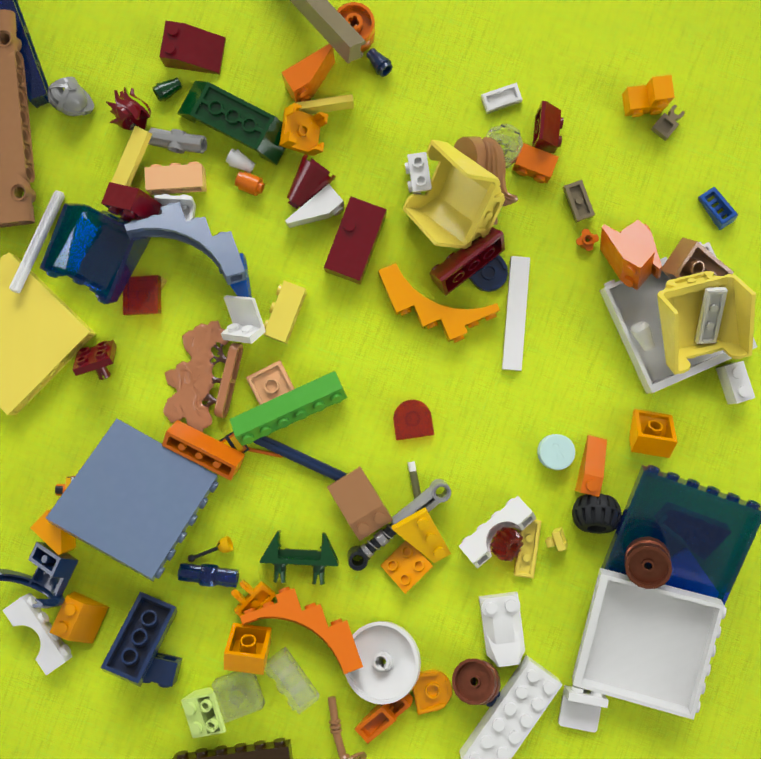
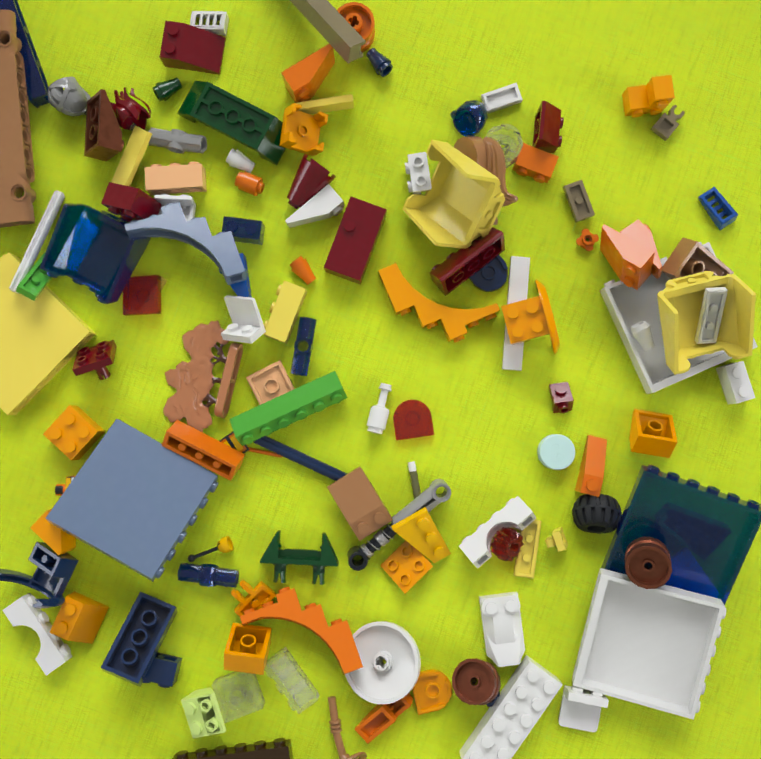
none -> bright green plate [16,252,62,301]
none -> light orange brick [43,405,105,460]
none -> copper slope [84,89,124,161]
none -> white slope [190,11,229,36]
none -> clear blue brick [222,216,265,245]
none -> orange cone [290,256,316,285]
none -> clear blue piece [291,317,317,376]
none -> white piece [366,383,392,434]
none -> piece [450,100,488,137]
none -> light orange piece [501,280,560,354]
none -> bracket [549,382,574,413]

